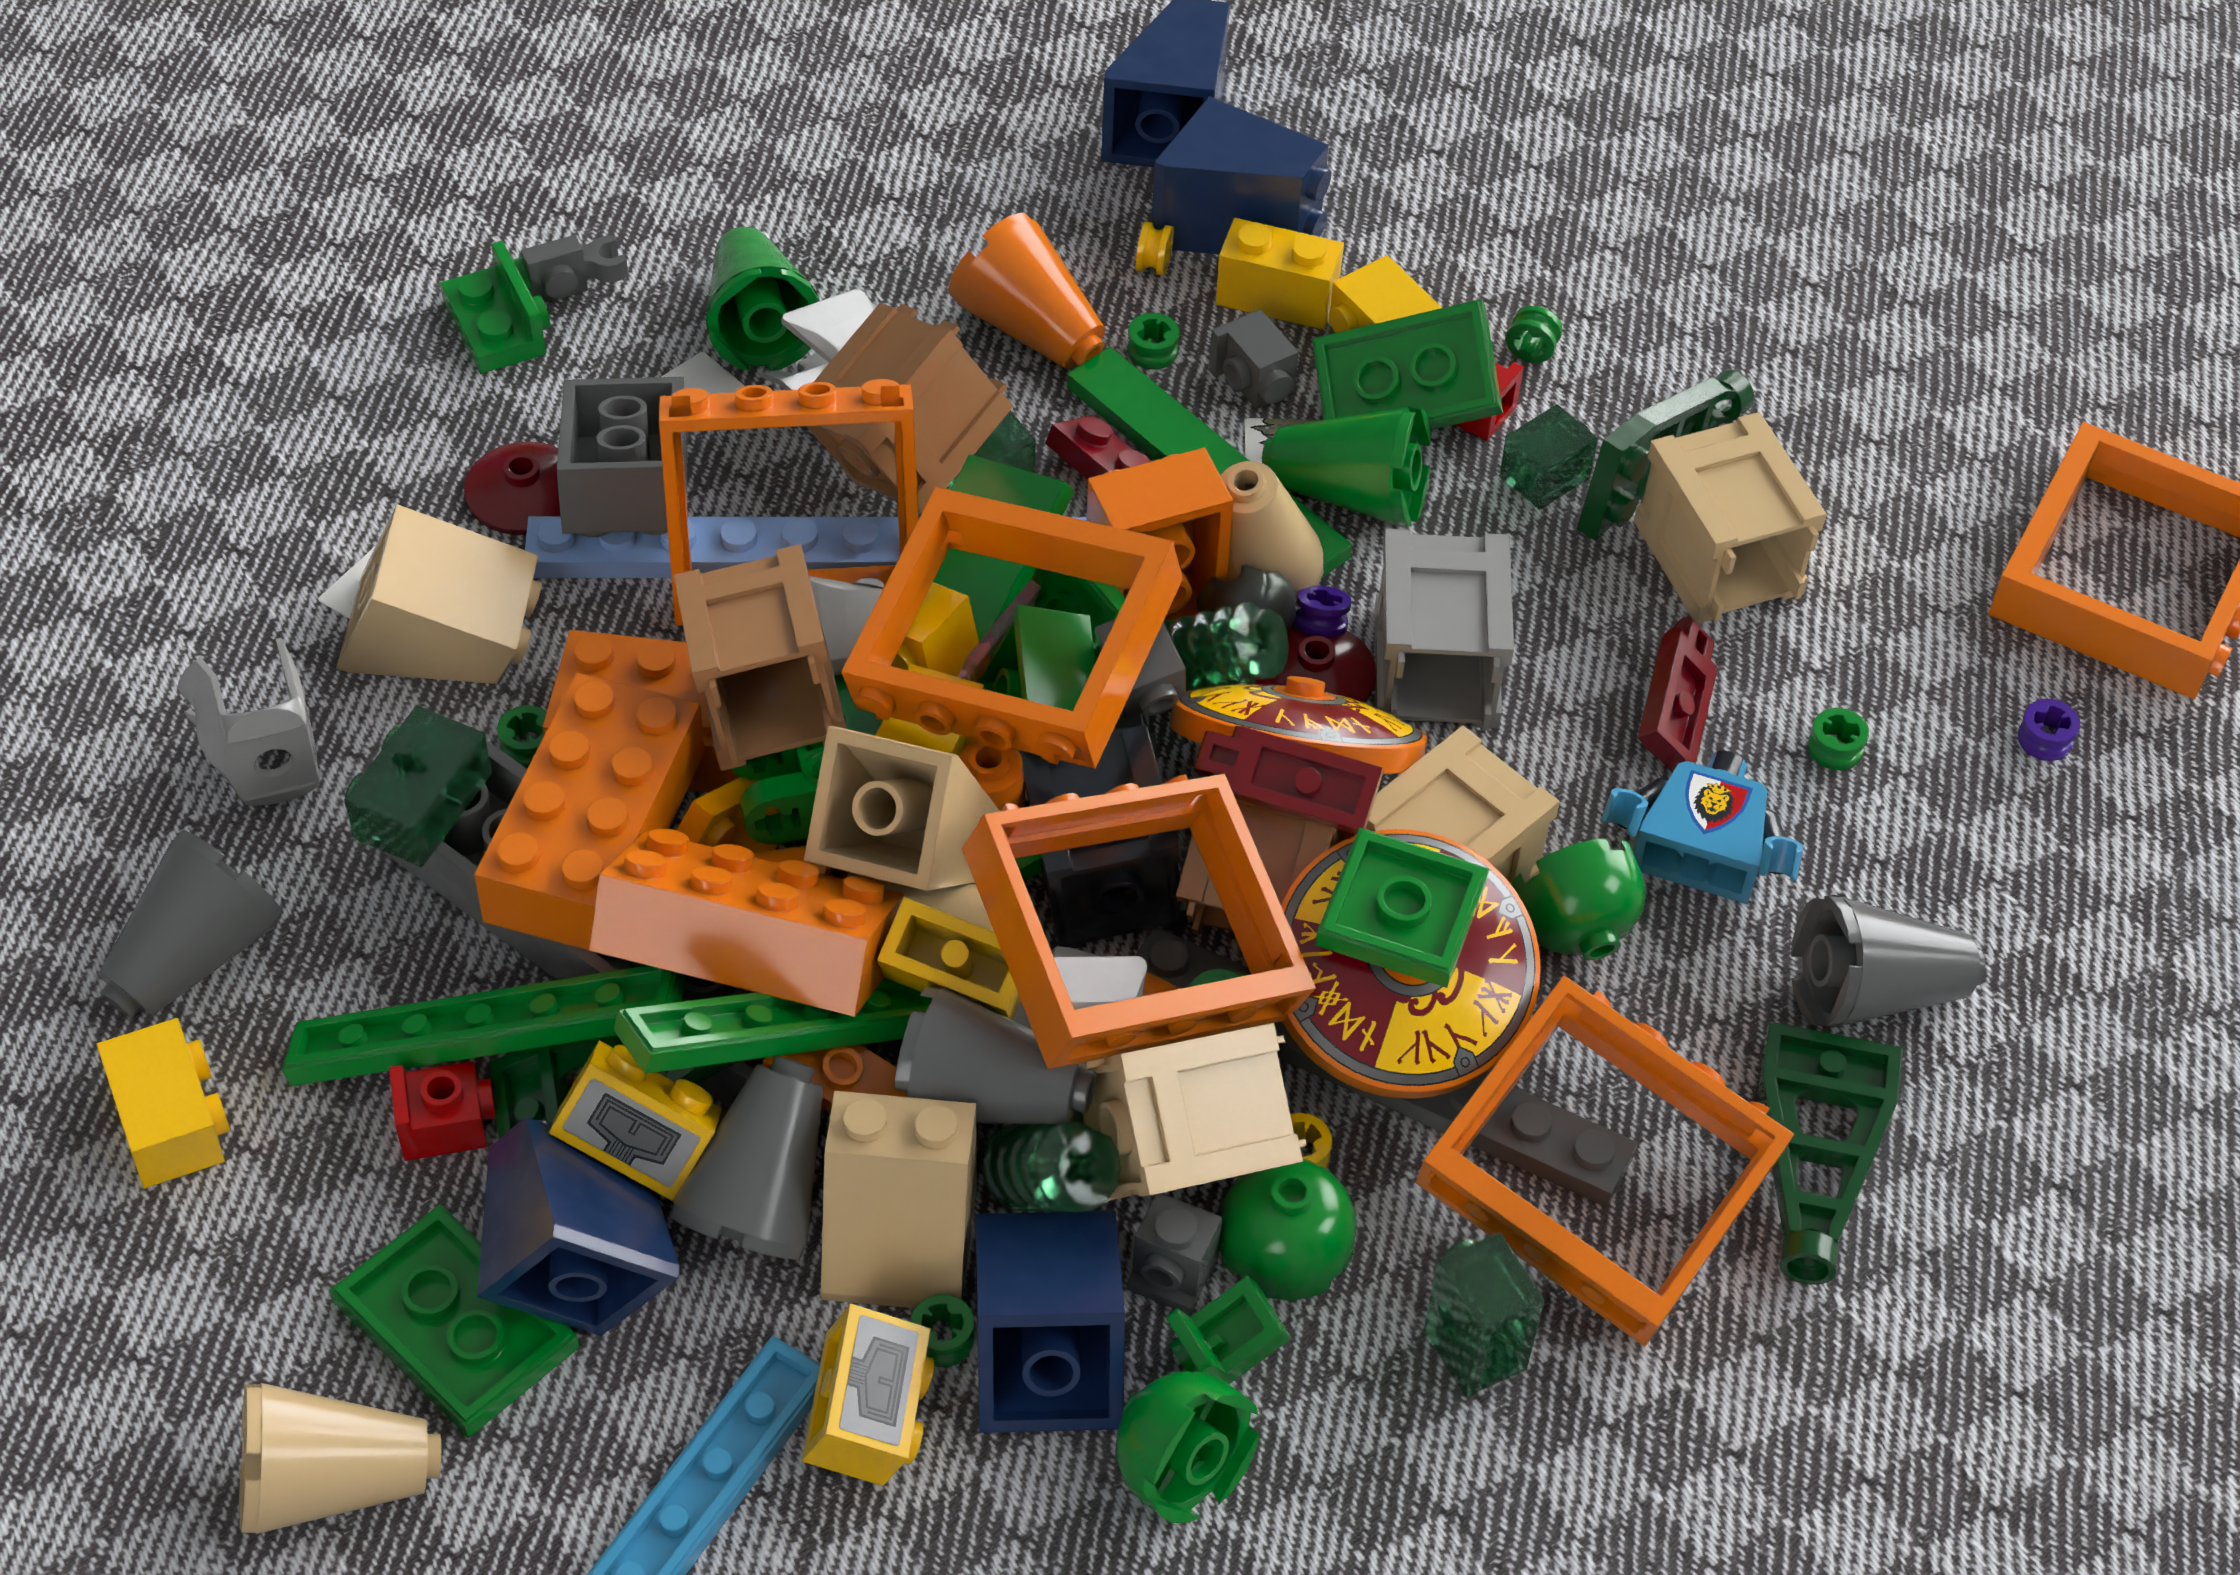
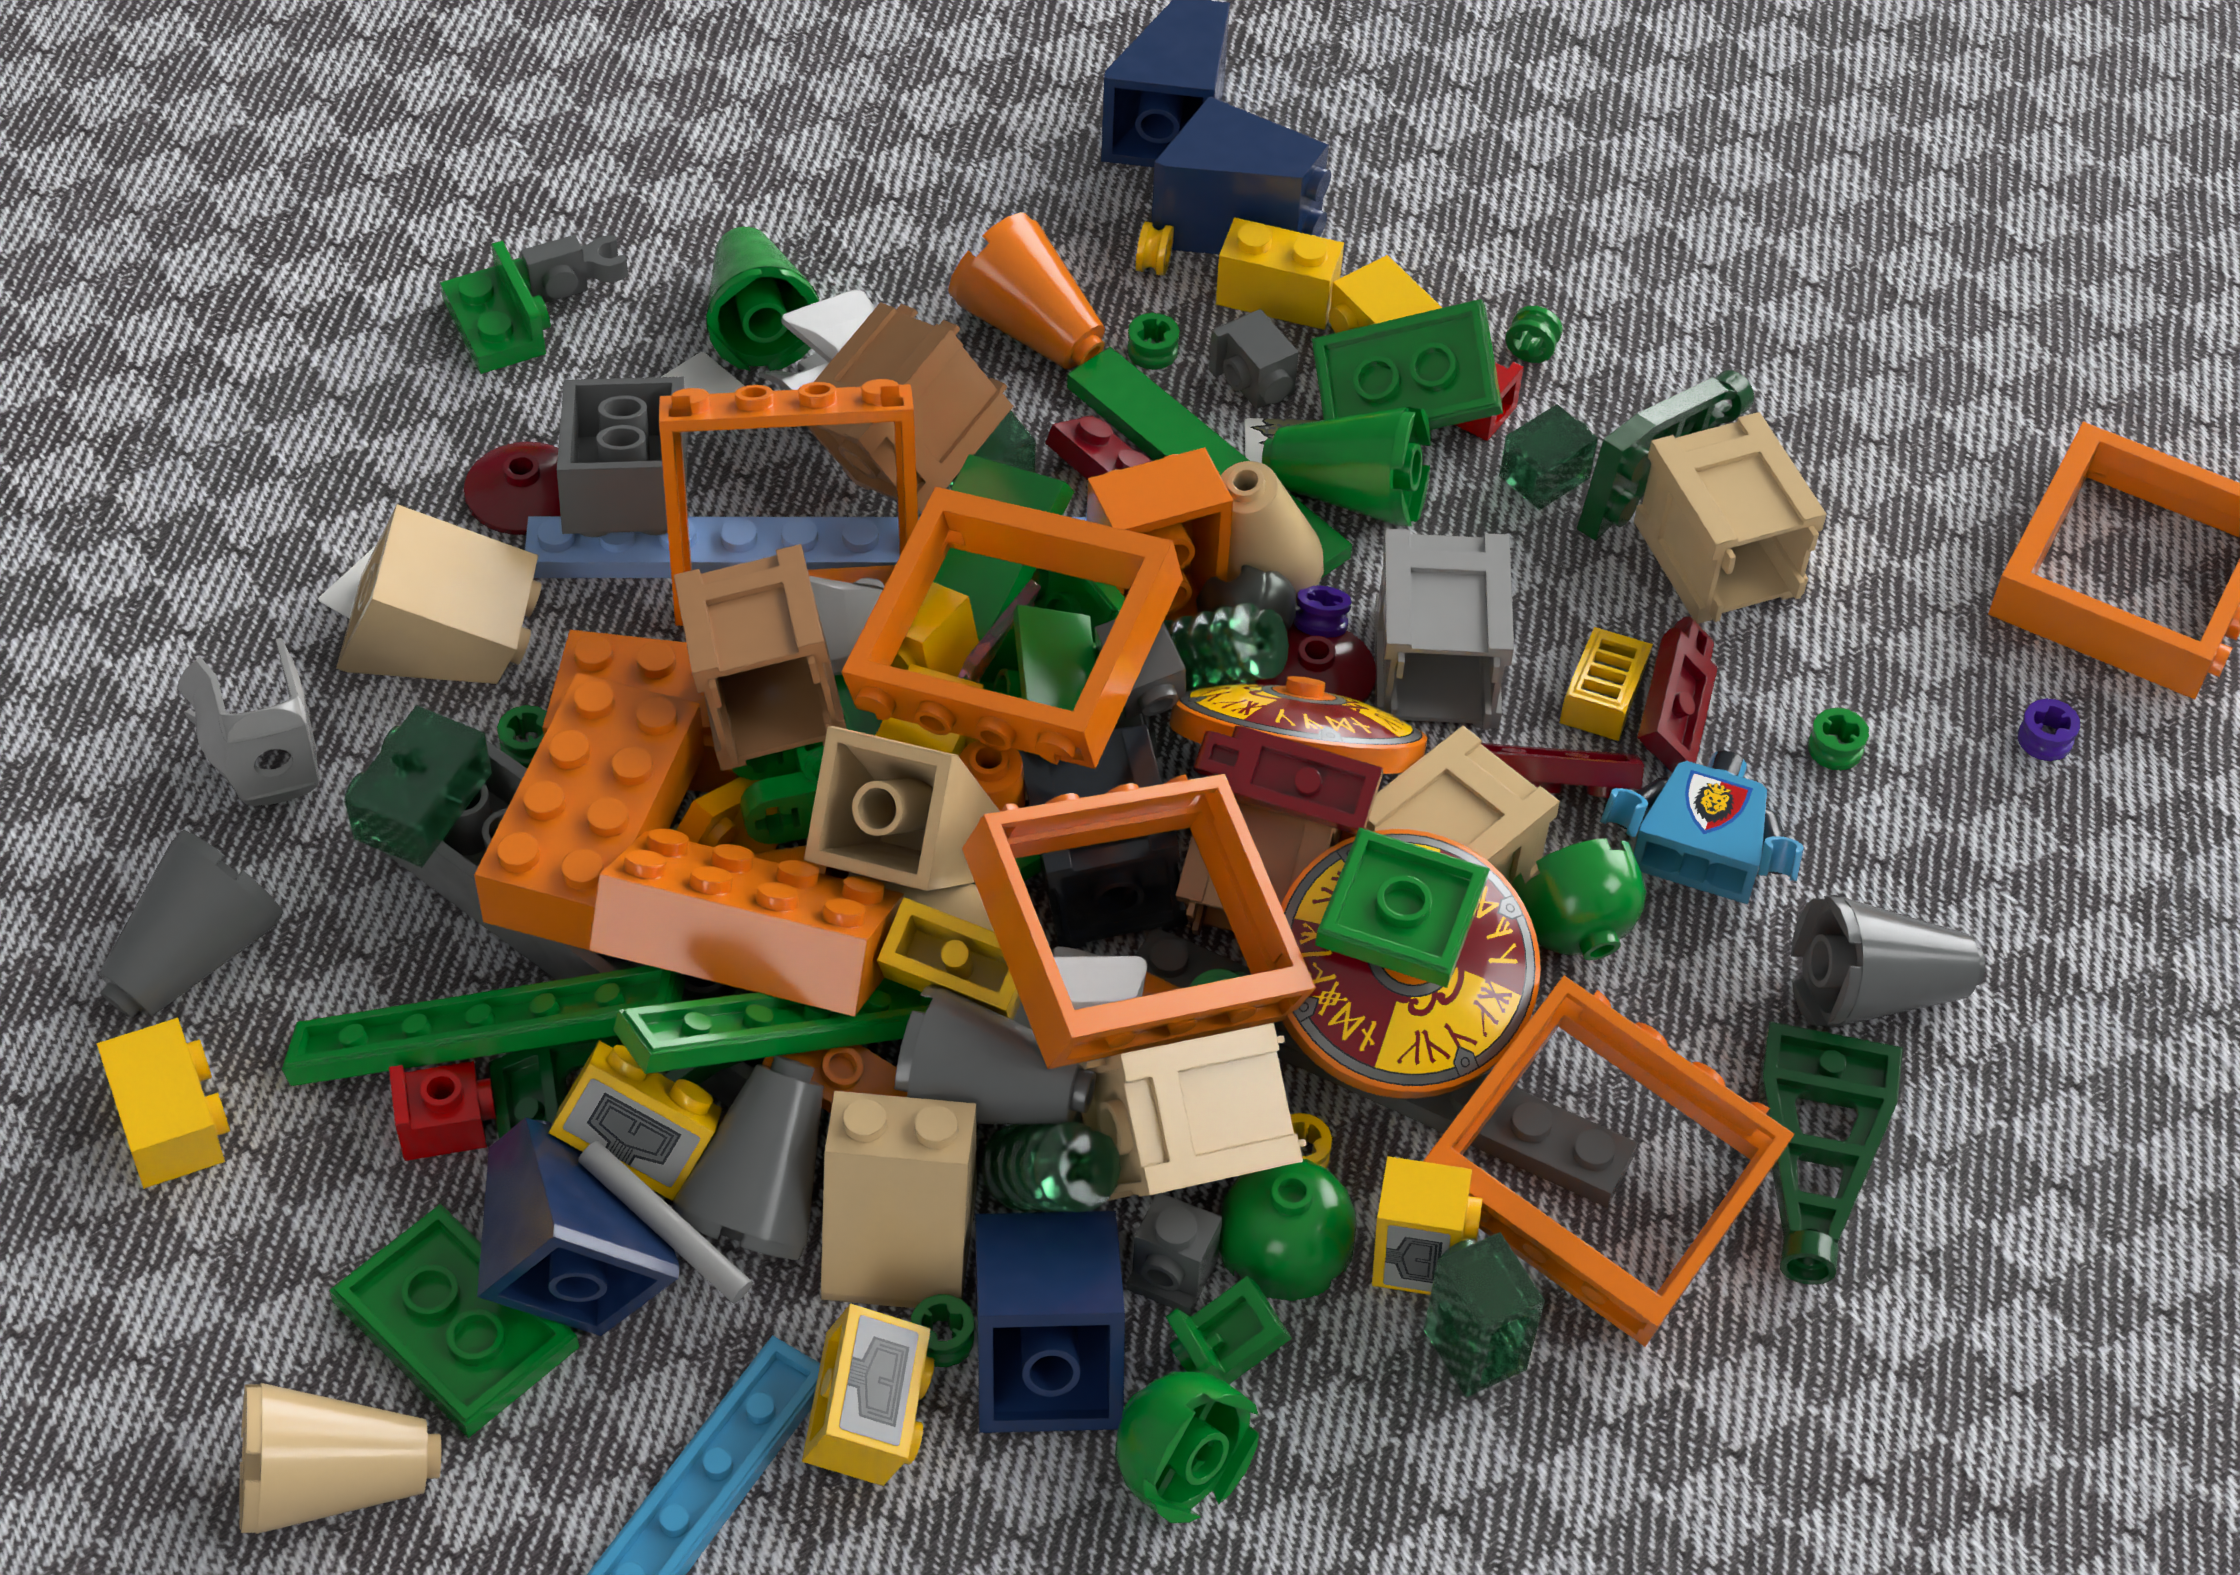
none -> light grey bar [578,1141,753,1304]
none -> yellow brick [1372,1156,1483,1299]
none -> dark red plate [1481,743,1644,798]
none -> yellow slope [1559,627,1653,741]

